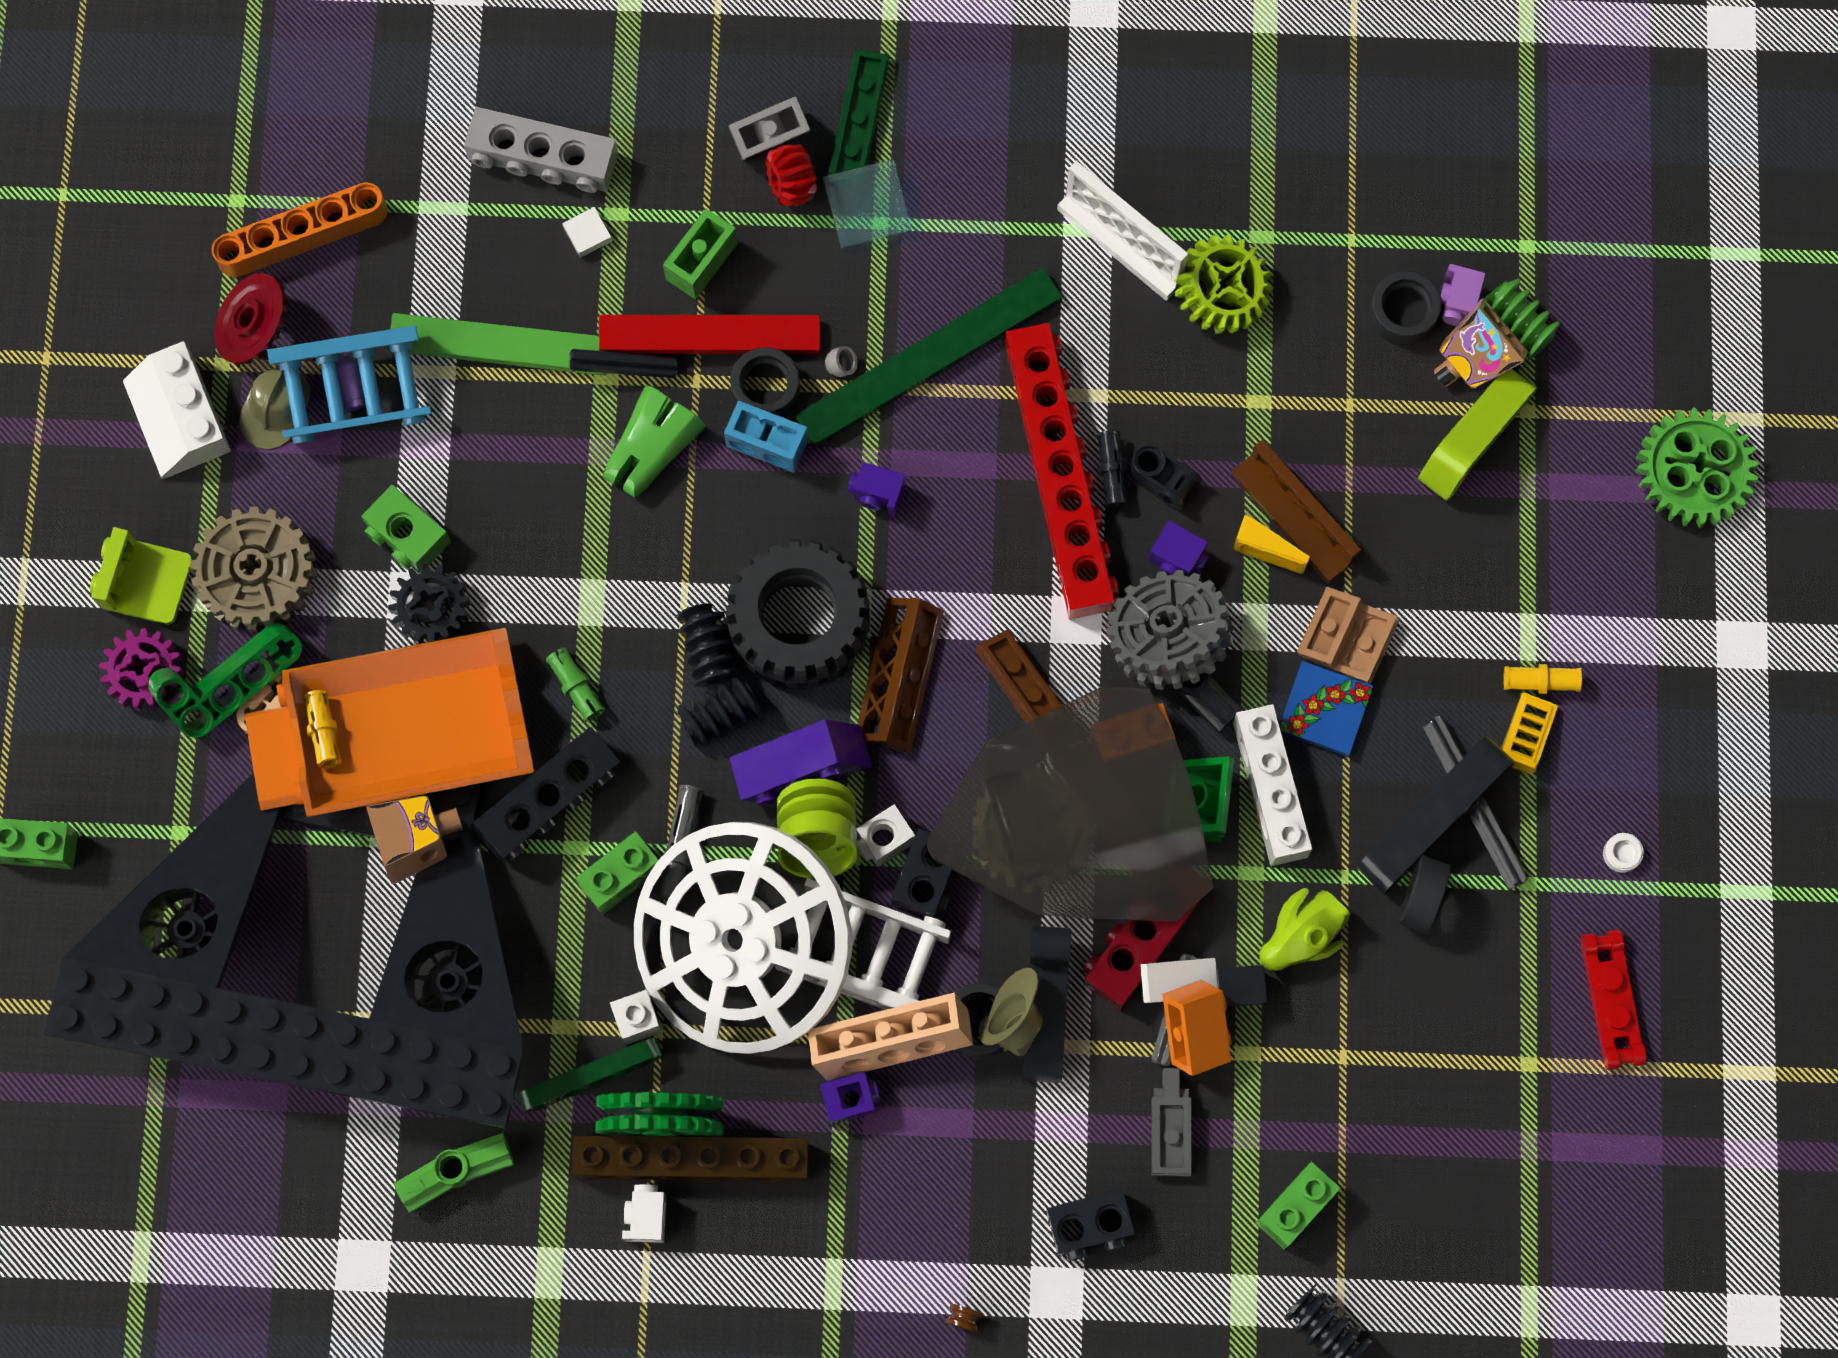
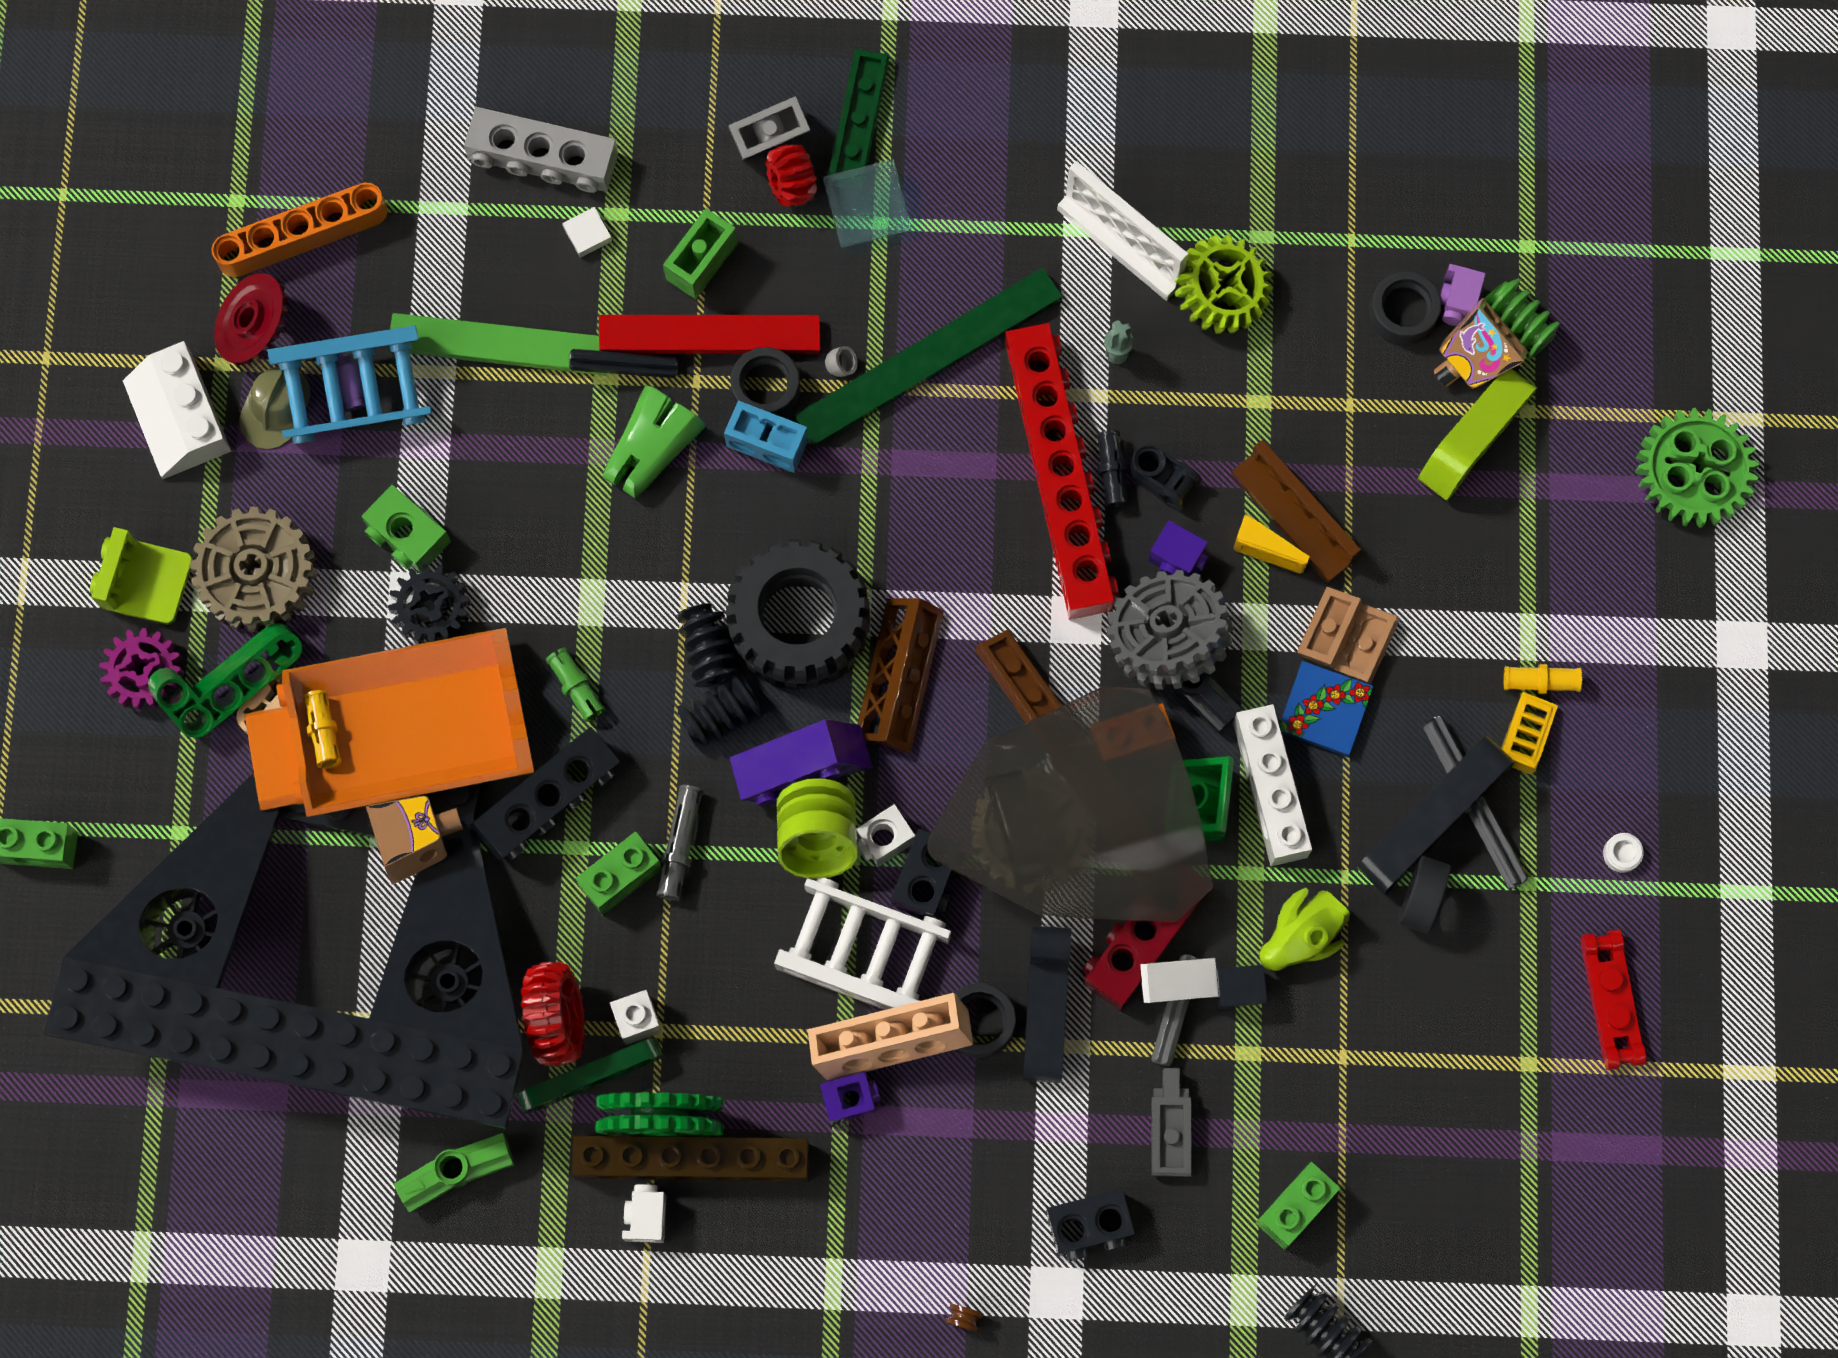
white dish [634,822,852,1054] -> none
dark purple brick [847,462,906,519] -> none
olive piece [980,968,1043,1056] -> none
orange brick [1162,980,1231,1076] -> none
none -> red gear [520,961,586,1067]
none -> sand green axle [1104,320,1134,365]

